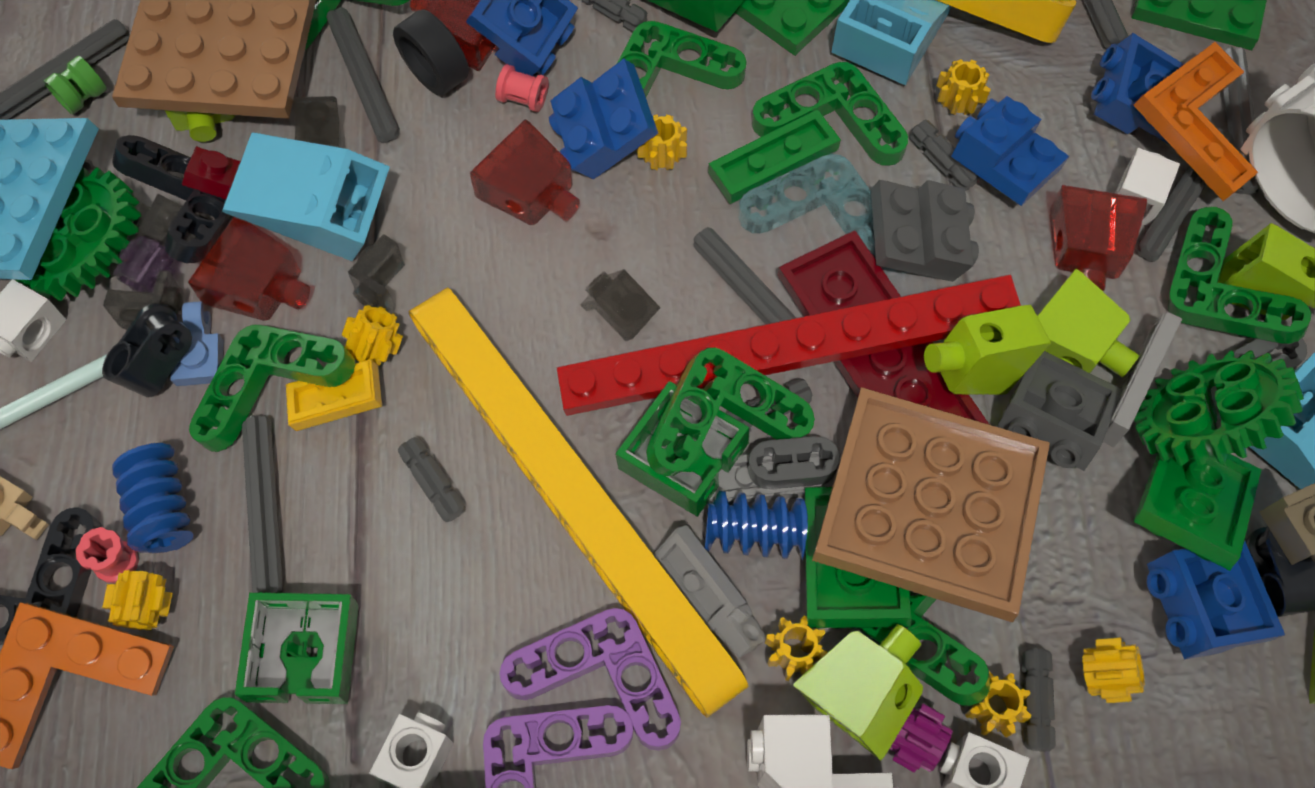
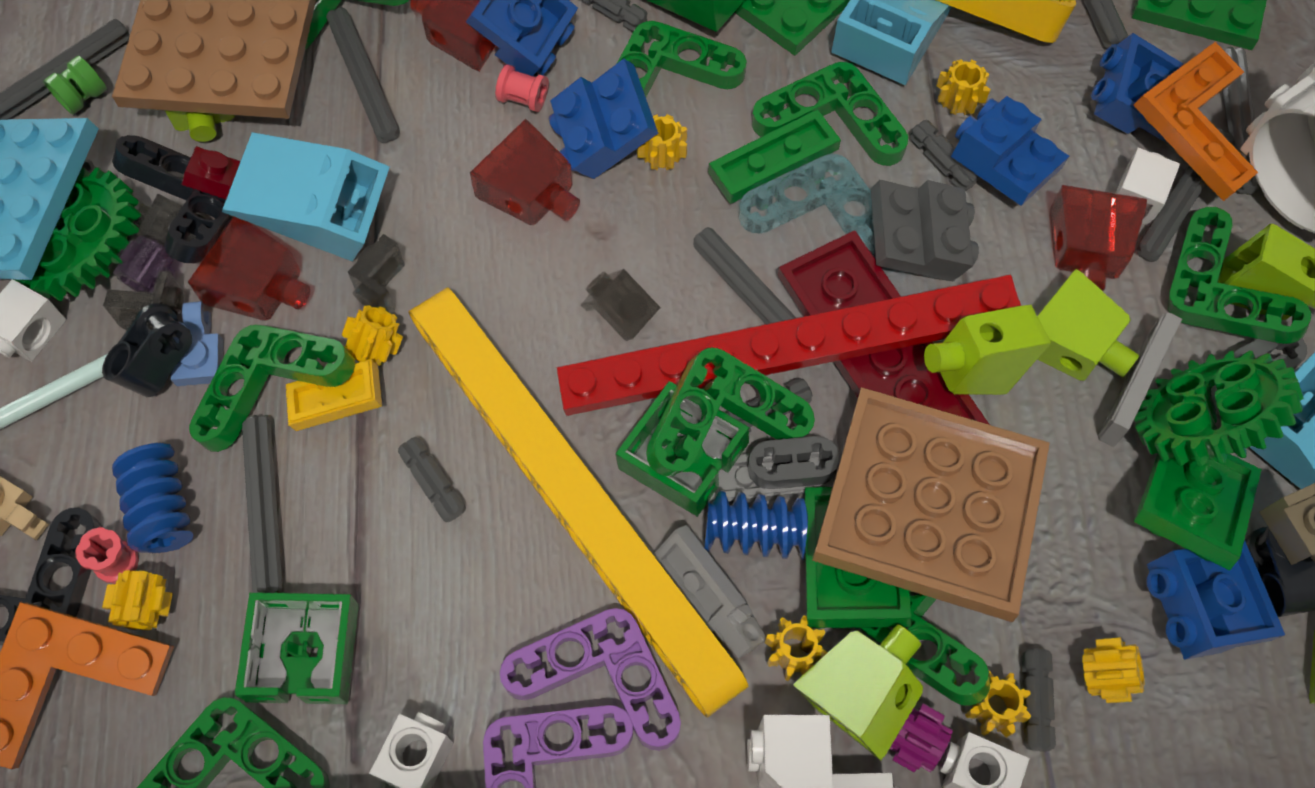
clear smoke bracket [293,96,341,148] -> none
black tyre [393,9,469,95] -> none
dark grey plate [997,351,1123,471] -> none

